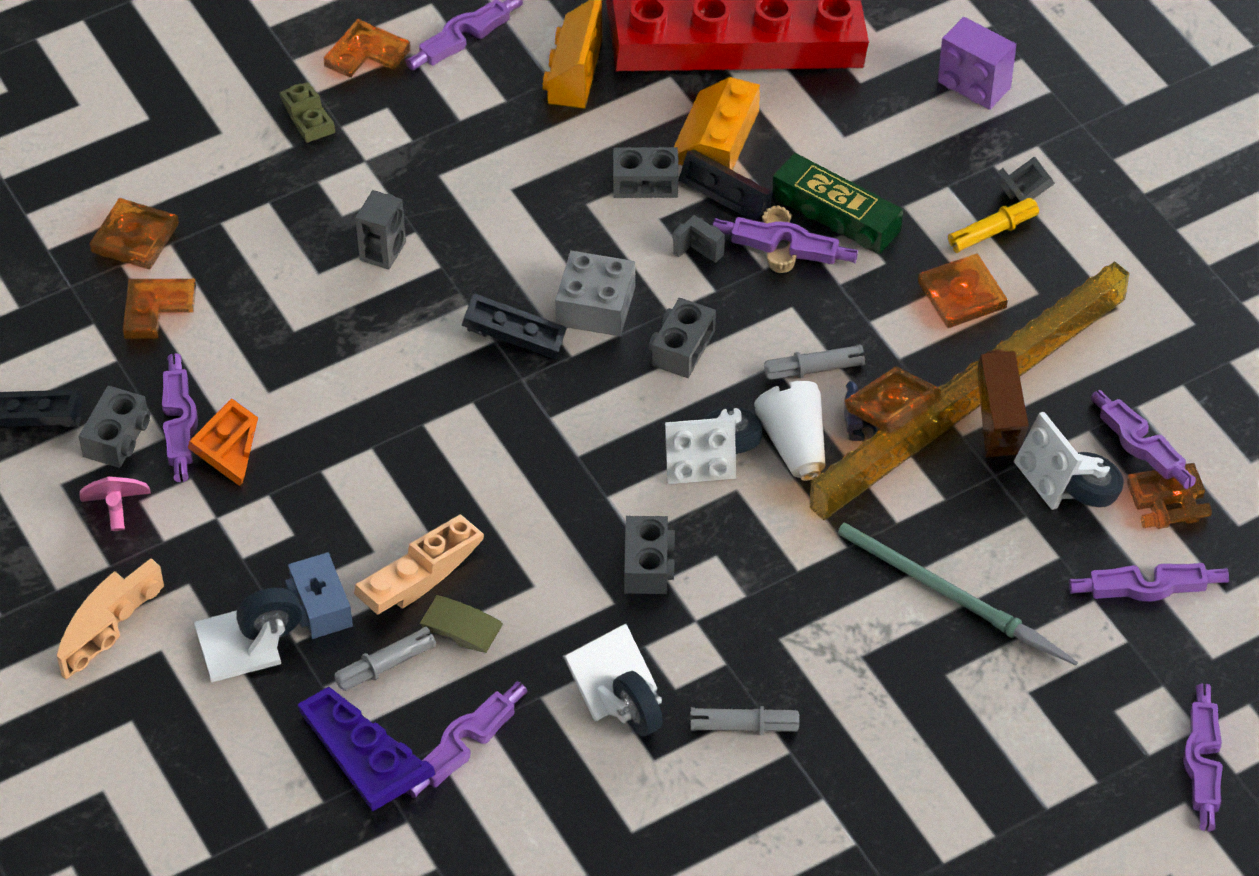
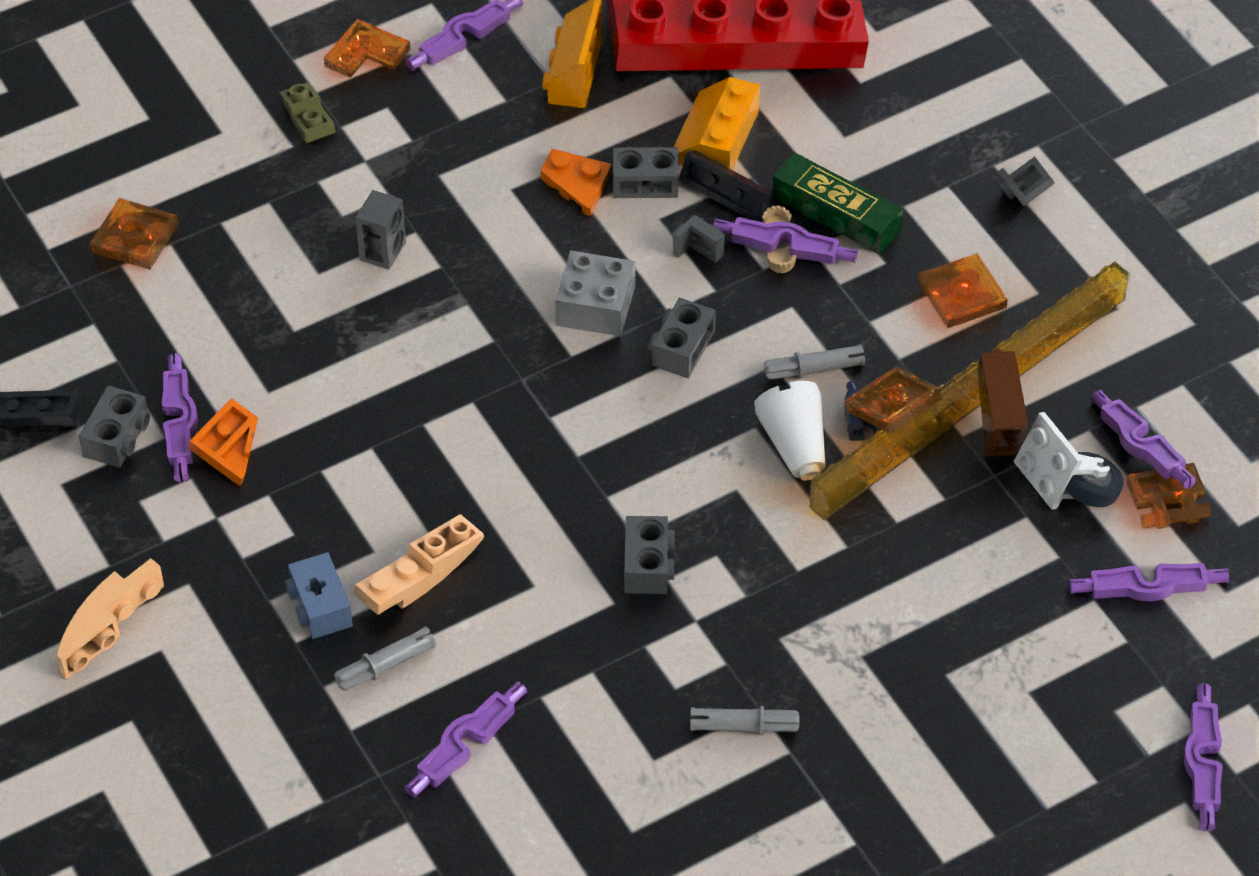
bright pink shield [79,477,151,531] -> none
clear orange plate [123,279,196,338] -> none
white plate [194,588,302,683] -> none
dark purple wing [298,687,436,811] -> none
olive slope [420,595,503,653] -> none
black hinge [461,293,567,360] -> none
white plate [563,624,663,736] -> none
white plate [665,407,762,484] -> none
sand green piece [838,522,1078,665] -> none
medium lavender brick [938,16,1016,110] -> none
yellow axle [948,198,1039,253] -> none
none -> orange wing [540,148,612,217]

